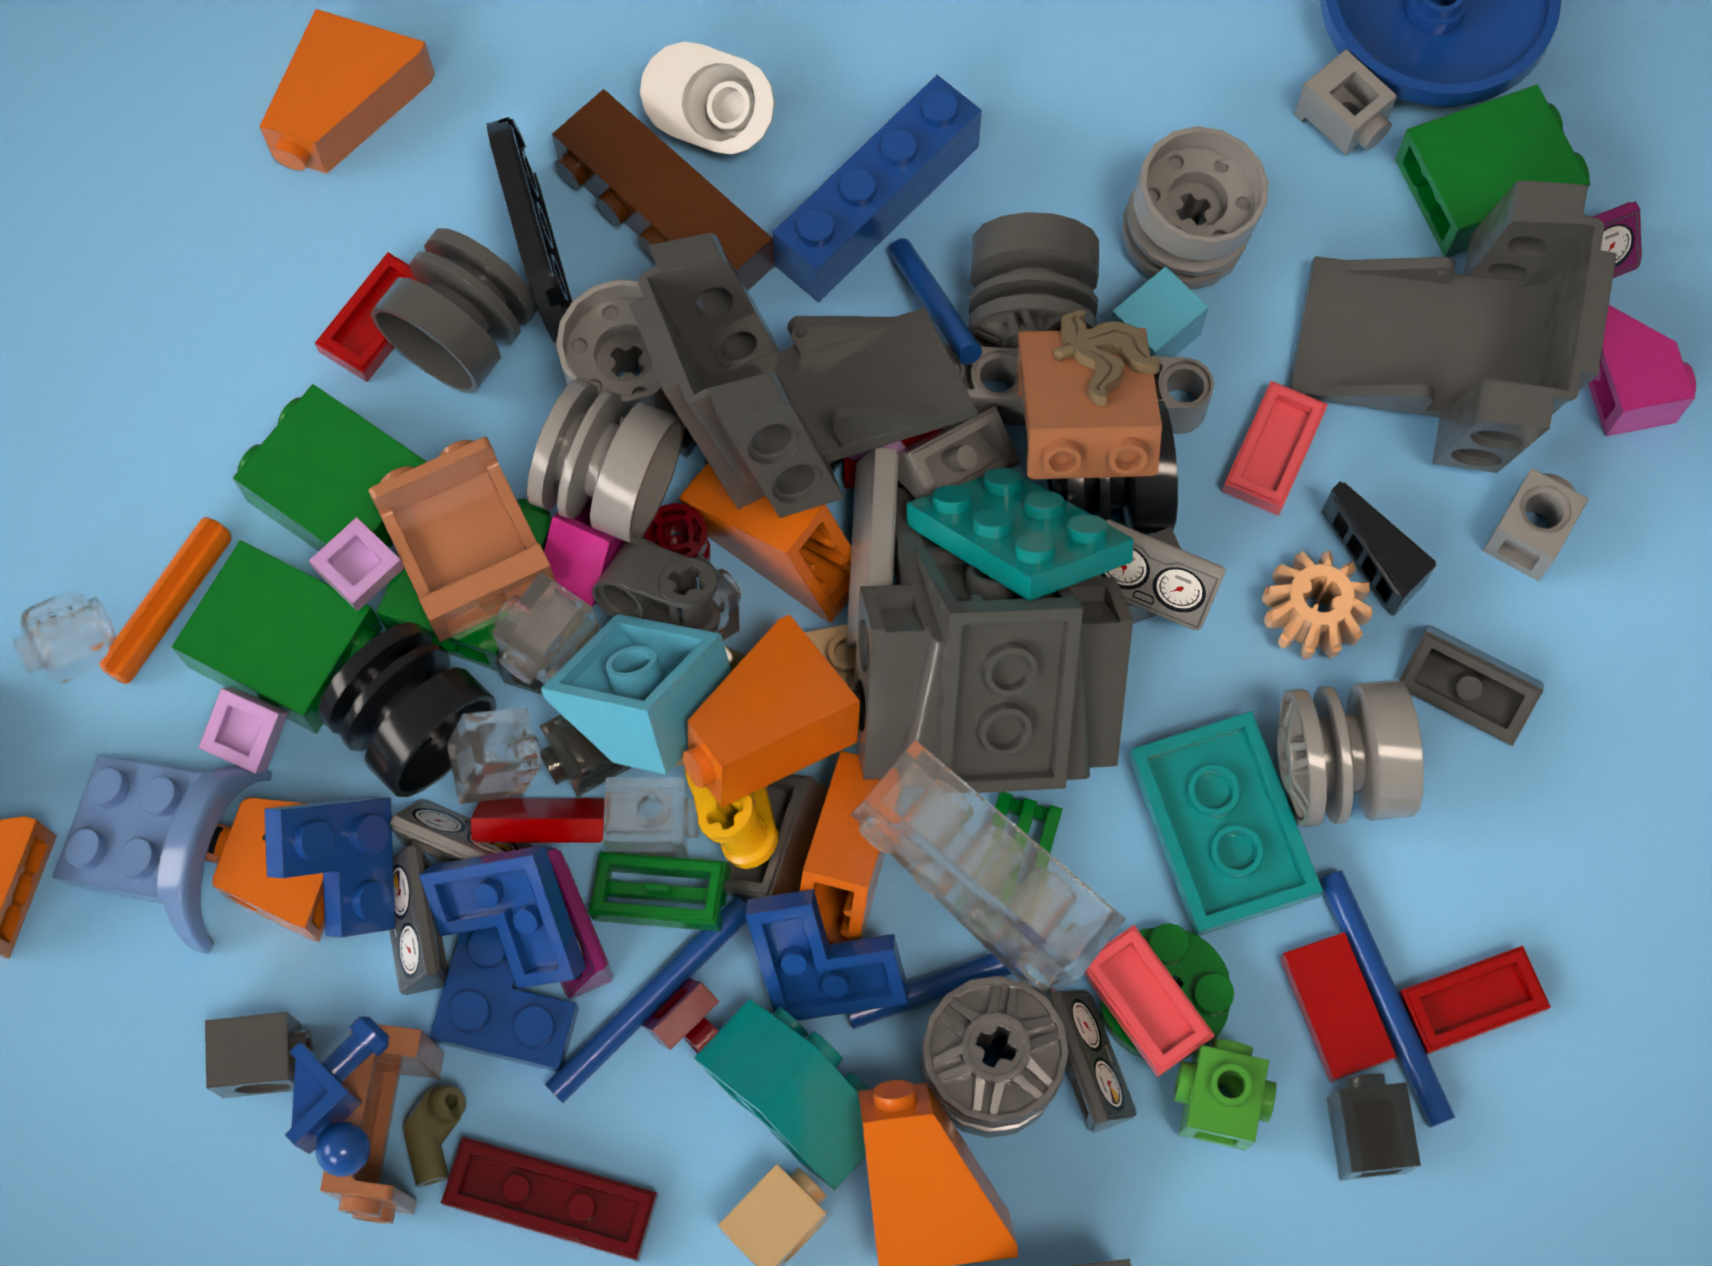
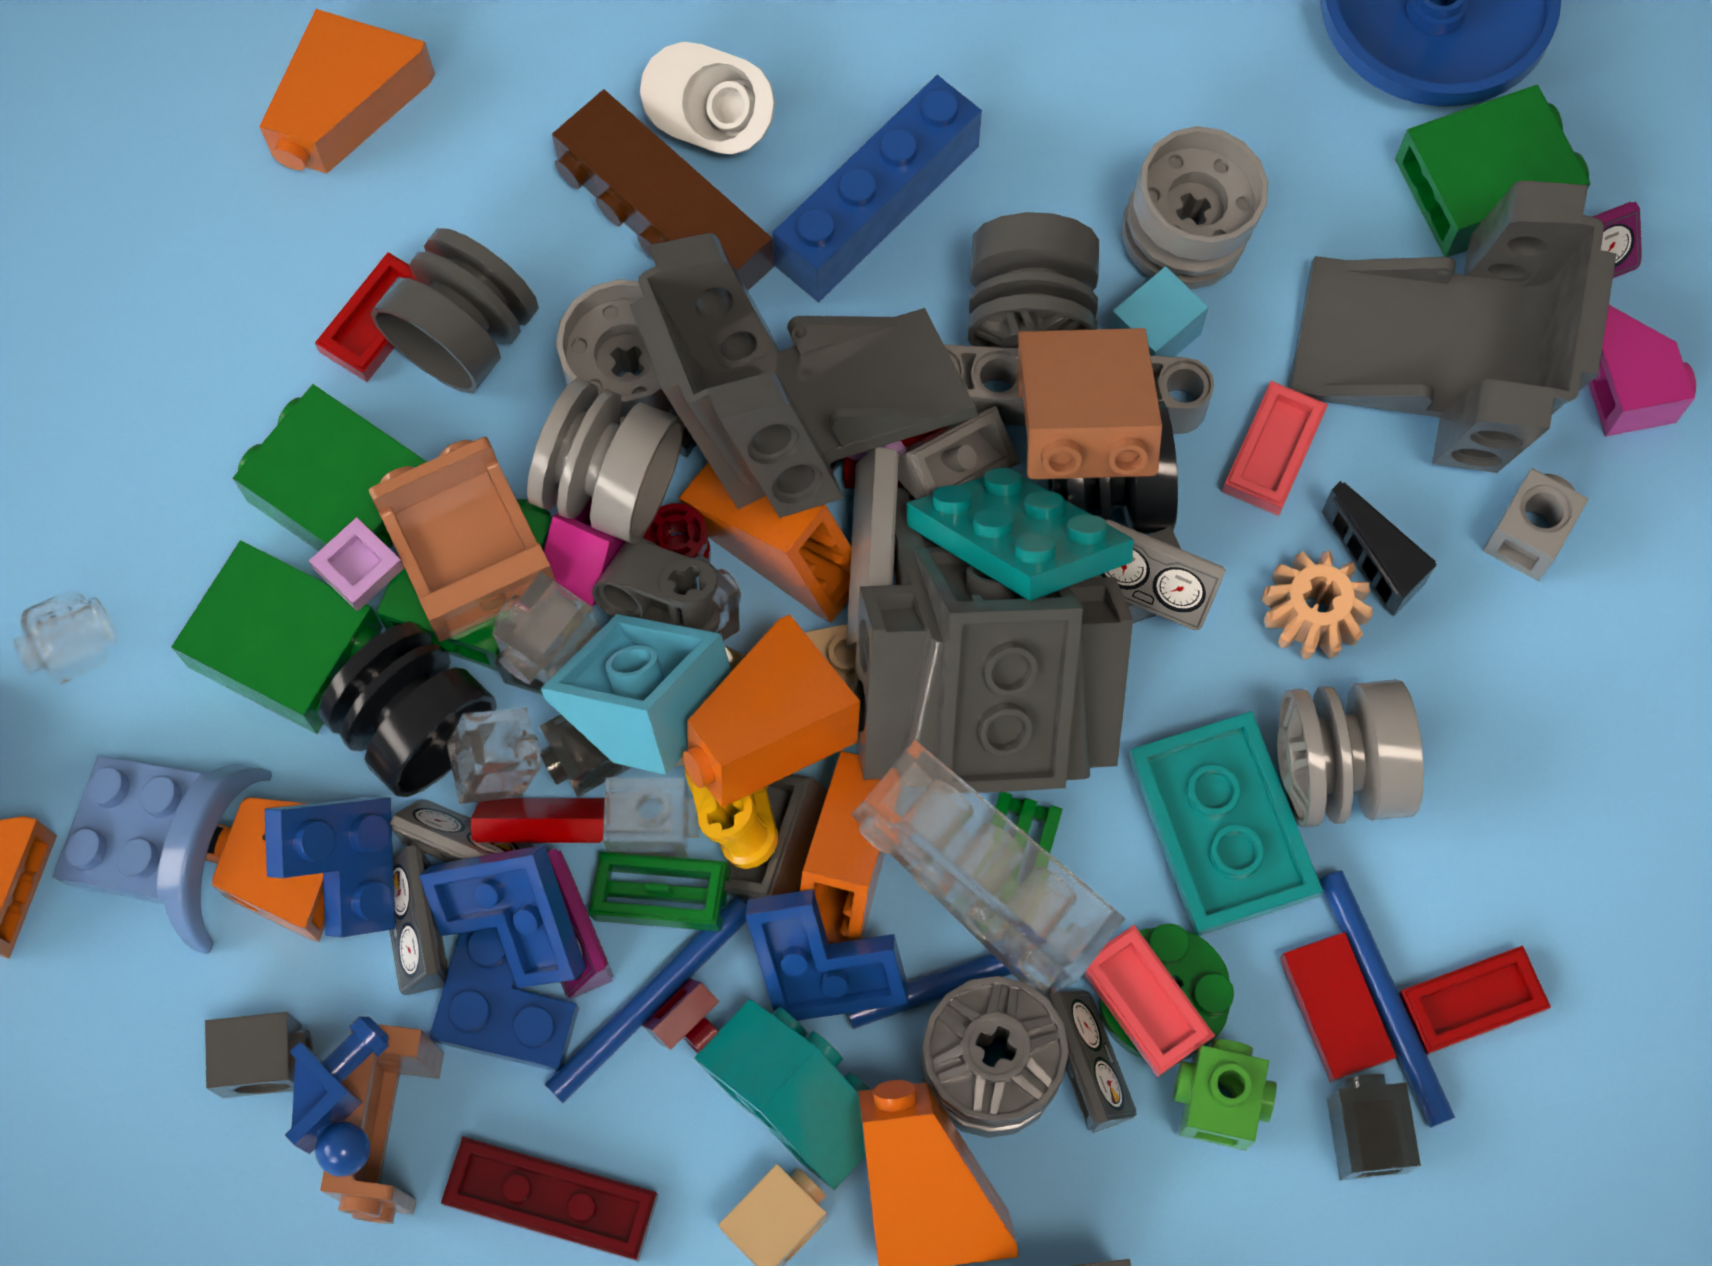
orange axle [99,517,232,684] -> none
lavender tile [198,687,289,774] -> none
olive arm [403,1084,466,1187] -> none
black tile [487,117,573,344] -> none
blue bar [889,238,982,364] -> none
dark tan piece [1054,310,1160,406] -> none
light grey brick [1294,50,1397,155] -> none
dark grey slope [1399,625,1544,746] -> none

